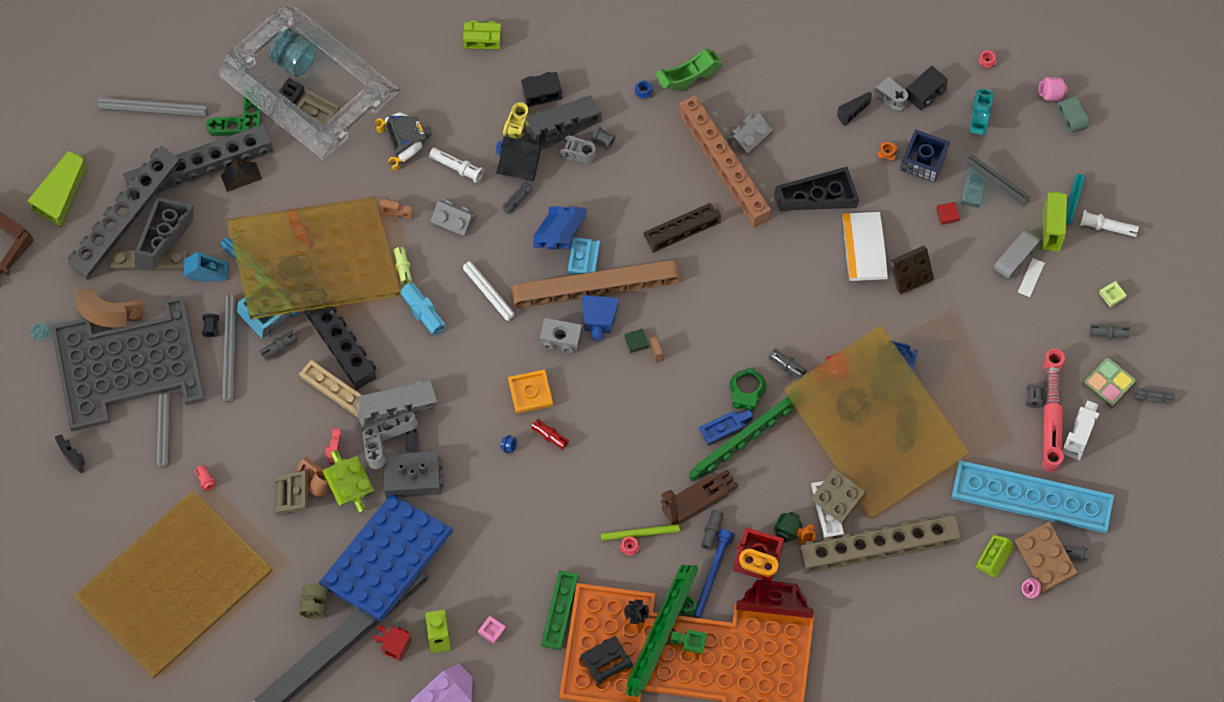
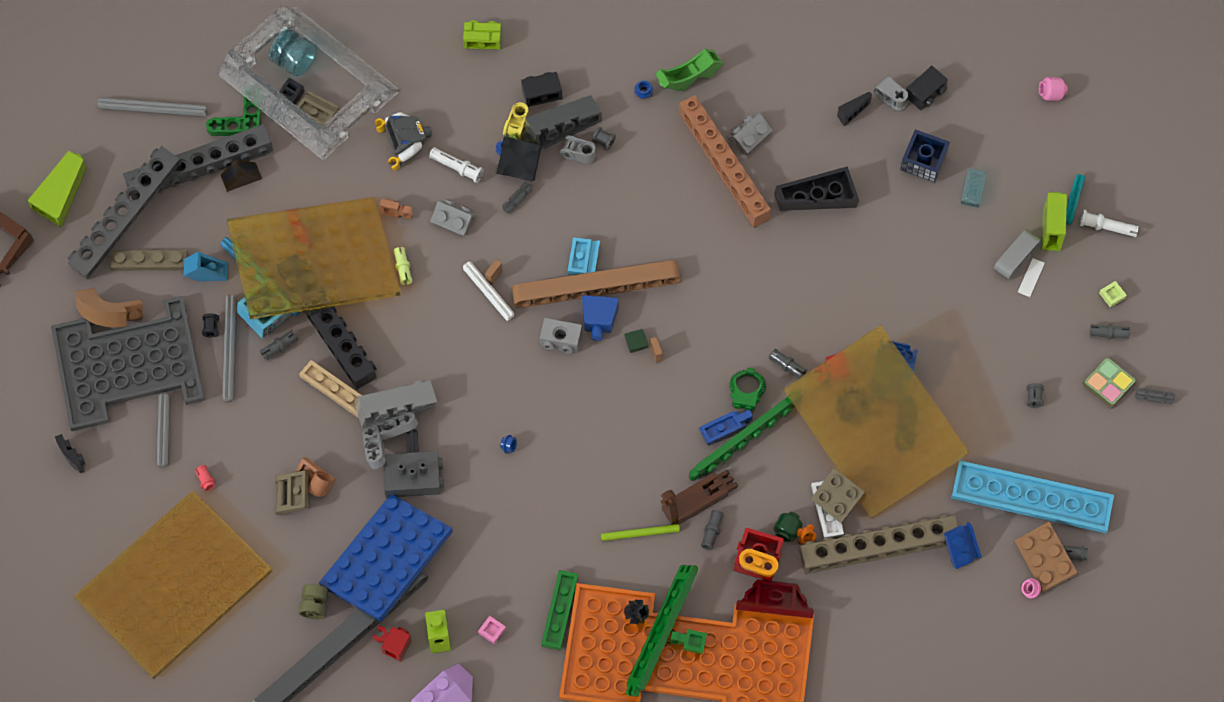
clear light blue plate [30,322,49,340] -> none
dark grey wedge [135,197,193,271] -> none
lime plate [323,449,374,513] -> none
coral plate [325,428,342,465] -> none
medium azure piece [400,283,446,336] -> none
light orange plate [508,369,553,414] -> none
red pin [531,419,569,450] -> none
blue brick [533,206,586,250] -> none
black plate [580,636,633,686] -> none
coral plate [620,537,640,556] -> none
dark brown fence [643,203,721,253] -> none
green plate [680,597,697,616] -> none
blue piece [693,529,735,618] -> none
white slope [842,212,888,281] -> none
orange plate [878,142,898,161] -> none
dark brown plate [890,245,934,294] -> none
red tile [936,202,960,225] -> none
dark grey axle [965,154,1030,205] -> none
teal piece [970,89,994,135] -> none
lime slope [975,534,1014,578] -> none
coral plate [978,50,997,68] -> none
coral piece [1042,349,1065,472] -> none
sand green axle [1057,96,1089,133] -> none
white hips [1063,401,1099,460] -> none
none -> medium nougat tile [485,260,502,285]
none -> blue plate [943,522,982,569]

